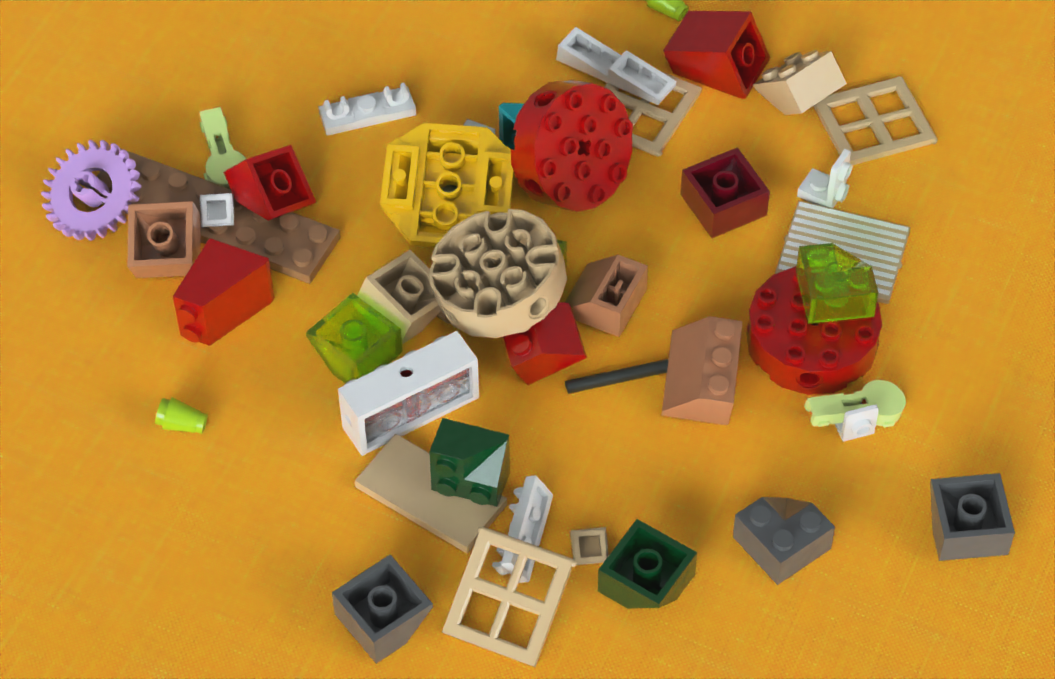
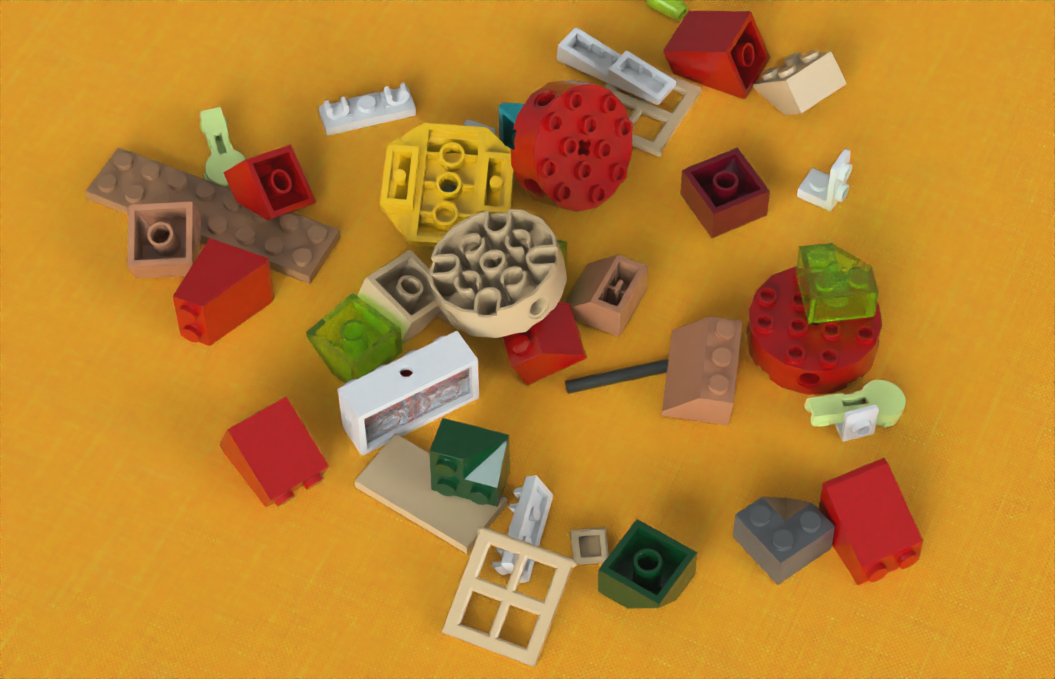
lavender gear [41,140,141,241] -> none
lime cone [155,397,208,434] -> none
white slope [200,193,234,227] -> none
dark grey slope [332,555,433,664] -> none
piece [775,201,911,304] -> none
tan window [813,76,938,165] -> none
dark grey slope [930,473,1015,561] -> none
none -> red slope [219,397,329,507]
none -> red slope [818,457,923,585]

